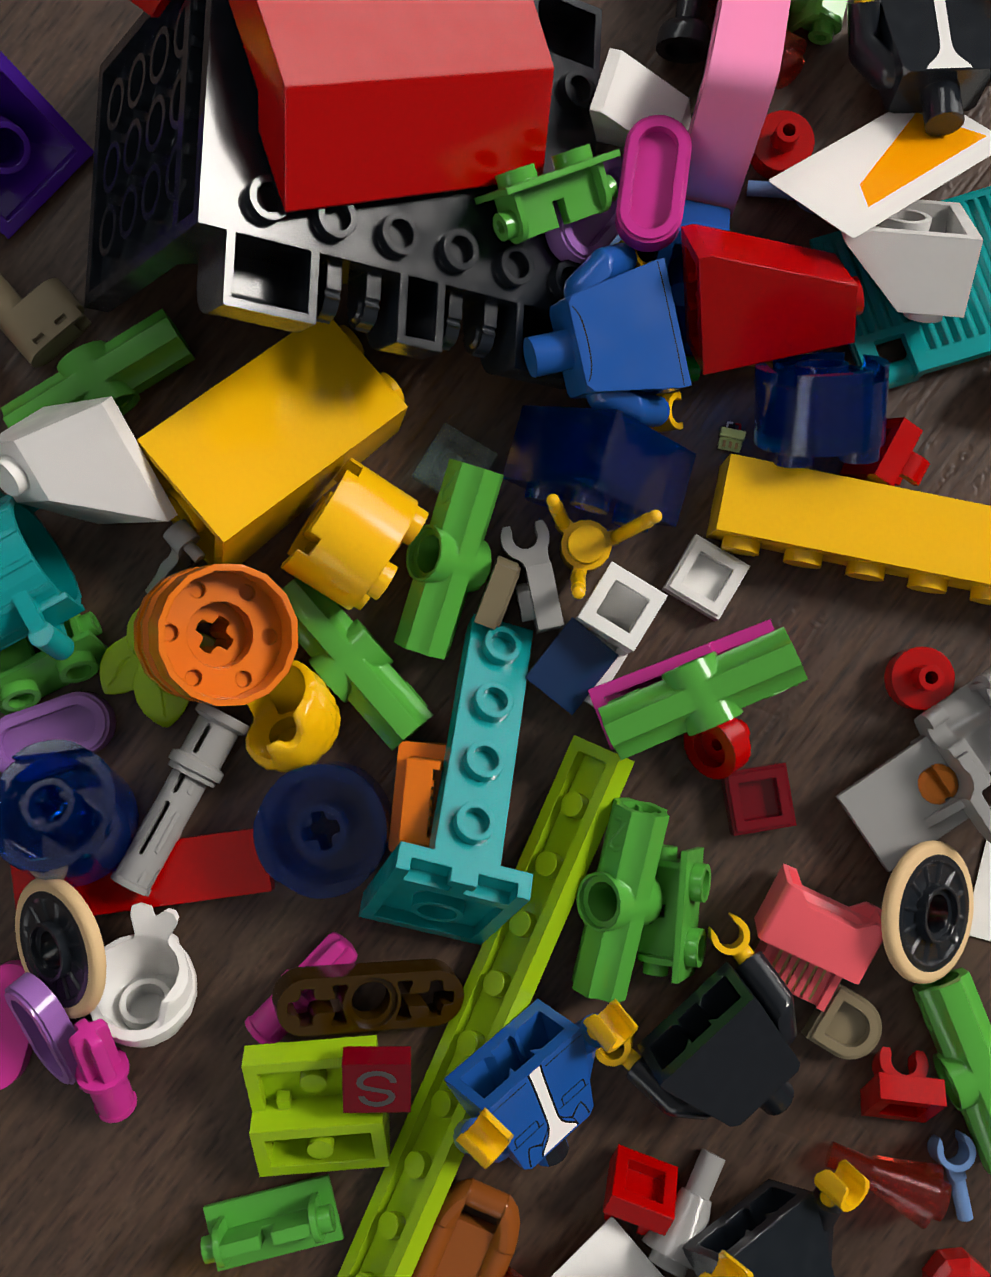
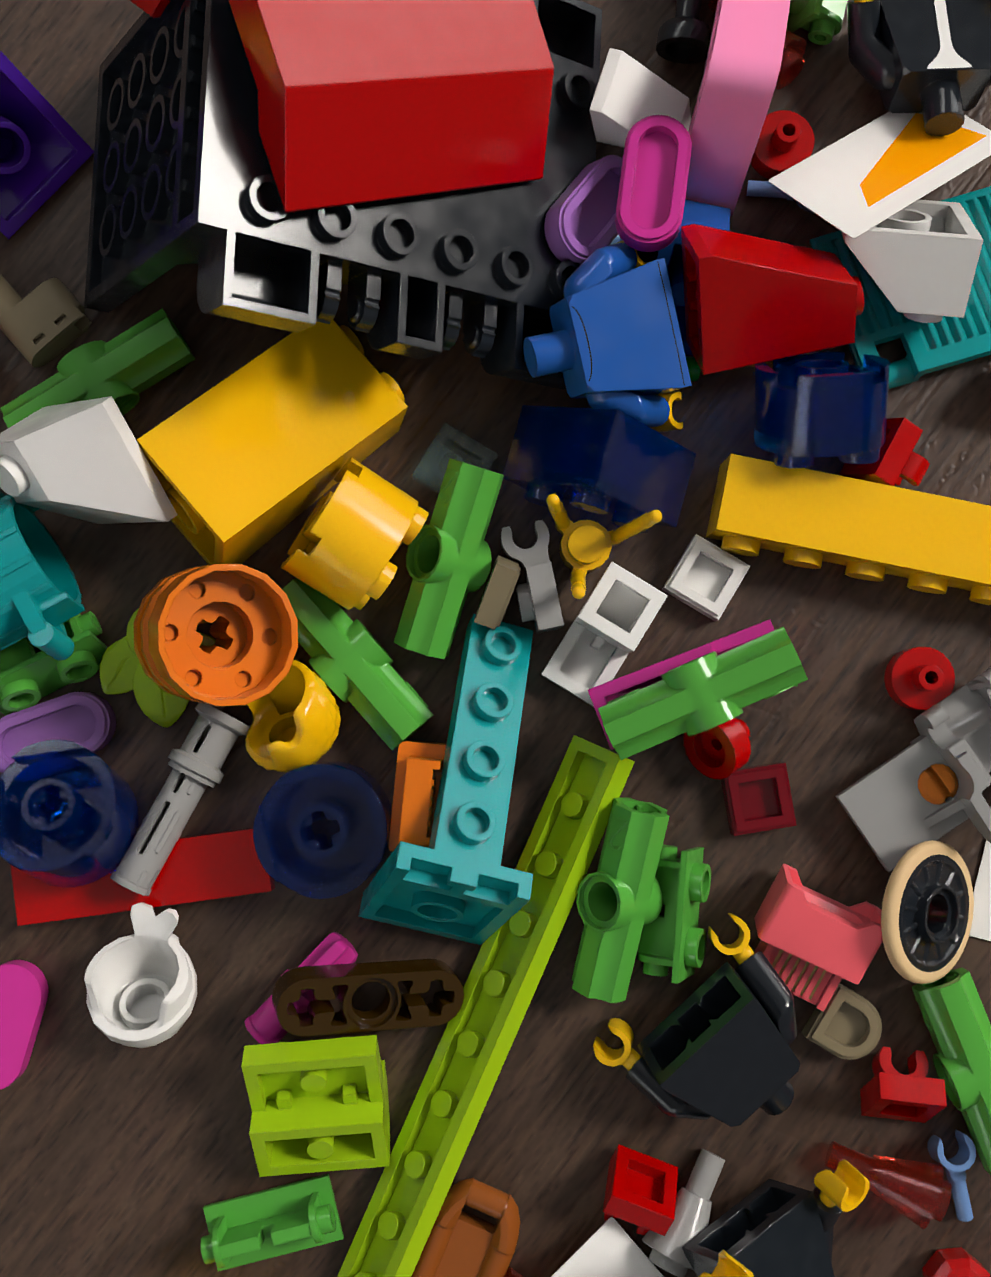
medium lavender tile [4,972,78,1085] -> none
black wheel [15,876,107,1019] -> none
dark pink axle [68,1018,137,1123] -> none
light grey piece [145,519,205,594] -> none
dark red tile [342,1046,411,1113] -> none
blue torso [444,999,639,1170] -> none
bright green hinge [474,144,621,244] -> none
dark blue sticker [525,617,619,715] -> none
yellowish green piece [718,421,746,453] -> none

